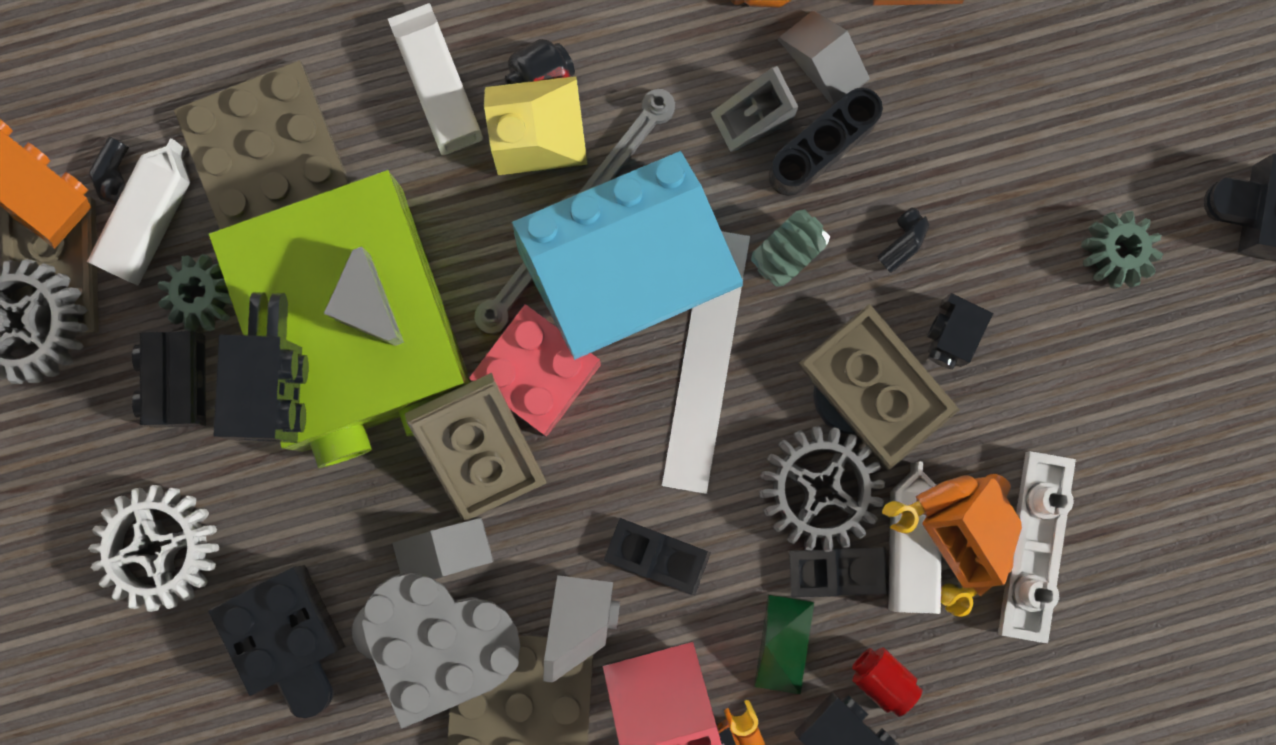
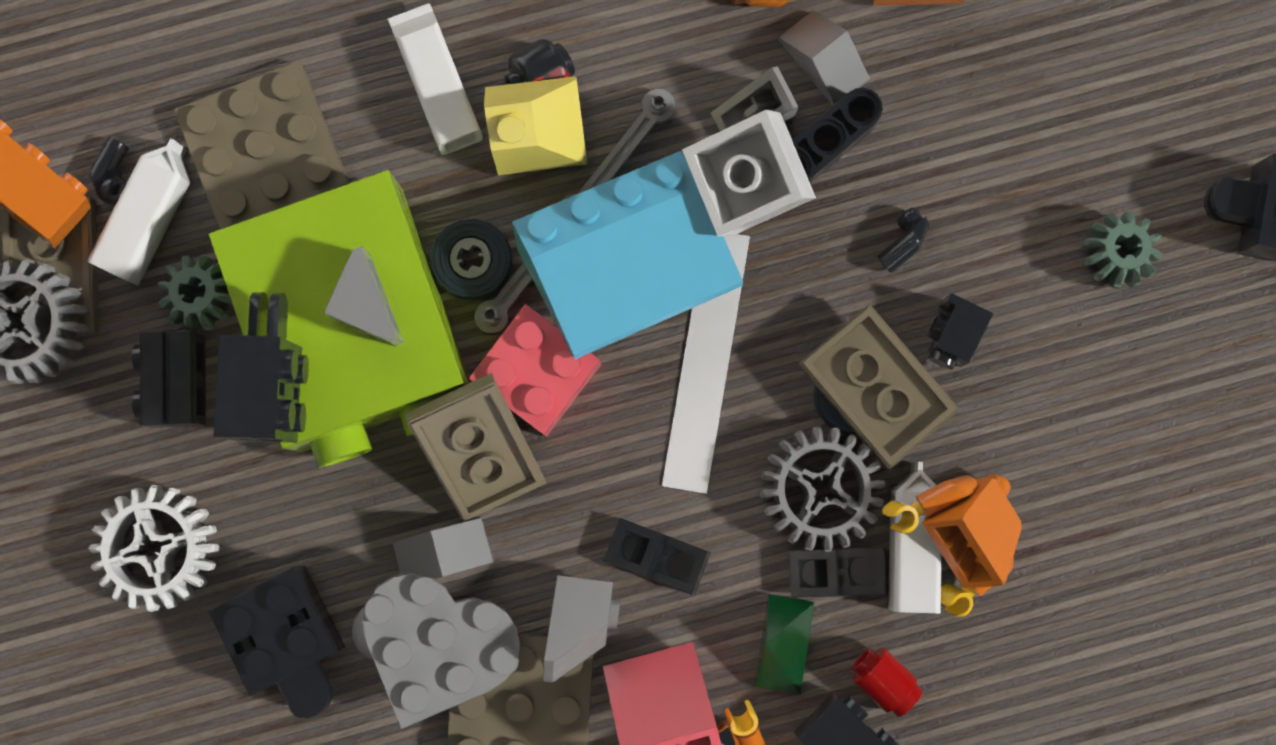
sand green gear [751,209,830,287] -> none
white plate [998,451,1076,644] -> none
none -> black bush [431,219,512,300]
none -> white brick [682,110,816,237]

